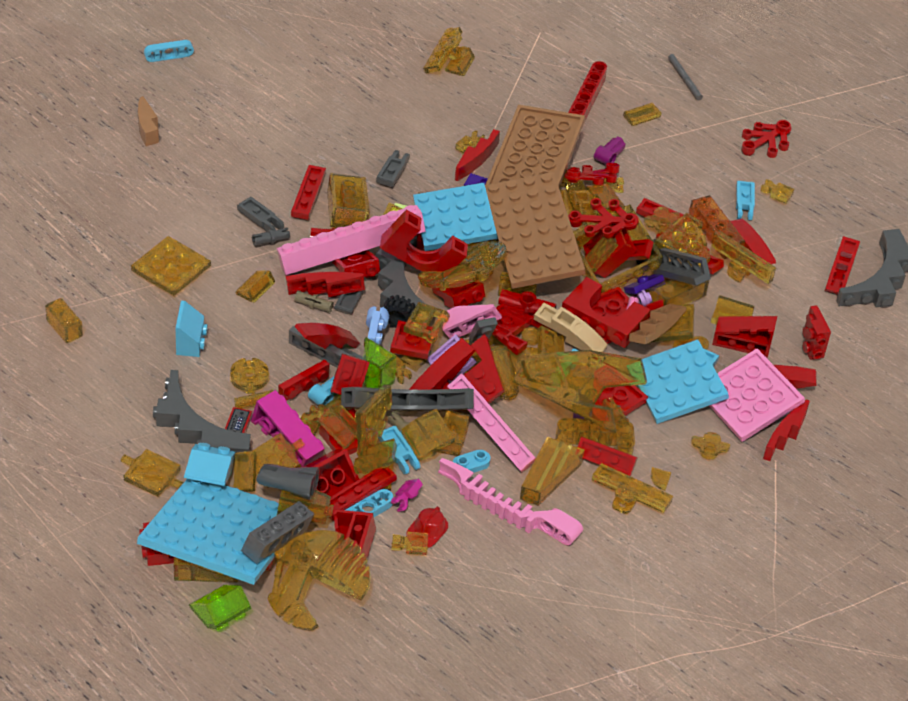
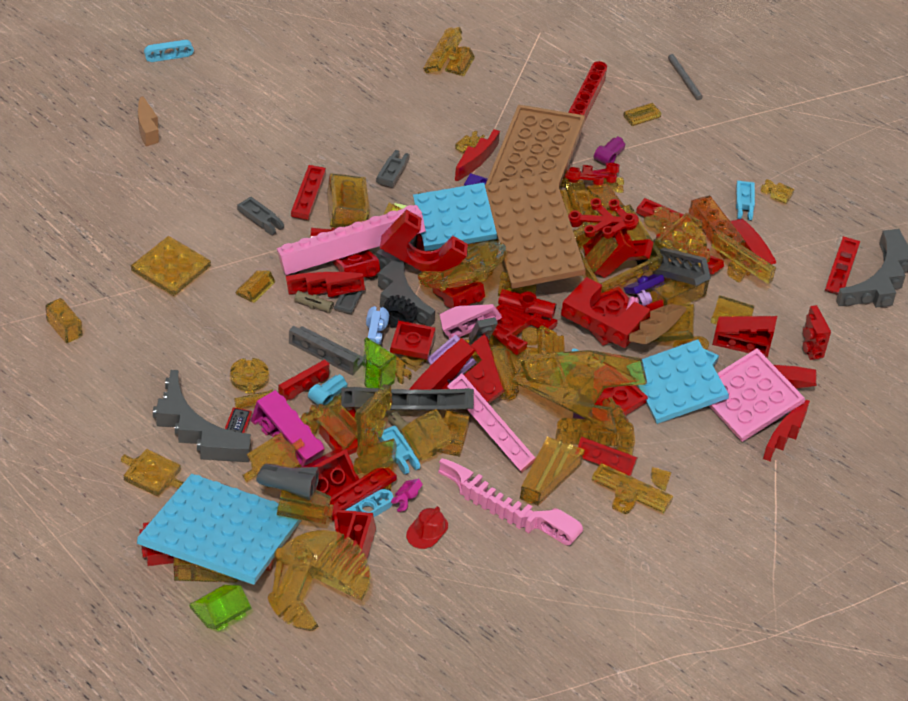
medium azure slope [175,301,208,357] -> none
medium azure slope [184,443,235,486] -> none
clear yellow tile [233,451,257,492] -> none
flat silver brick [241,501,314,564] -> none
dark grey pin [252,227,290,246] -> none
red slope [294,323,360,349] -> none
red plate [330,353,370,395] -> none
clear yellow plate [391,532,428,555] -> none
clear yellow plate [404,302,450,344] -> none
medium azure plate [453,450,491,473] -> none
tan slope [534,303,608,359] -> none
clear yellow plate [691,432,730,459] -> none
red plant [741,120,792,158] -> none

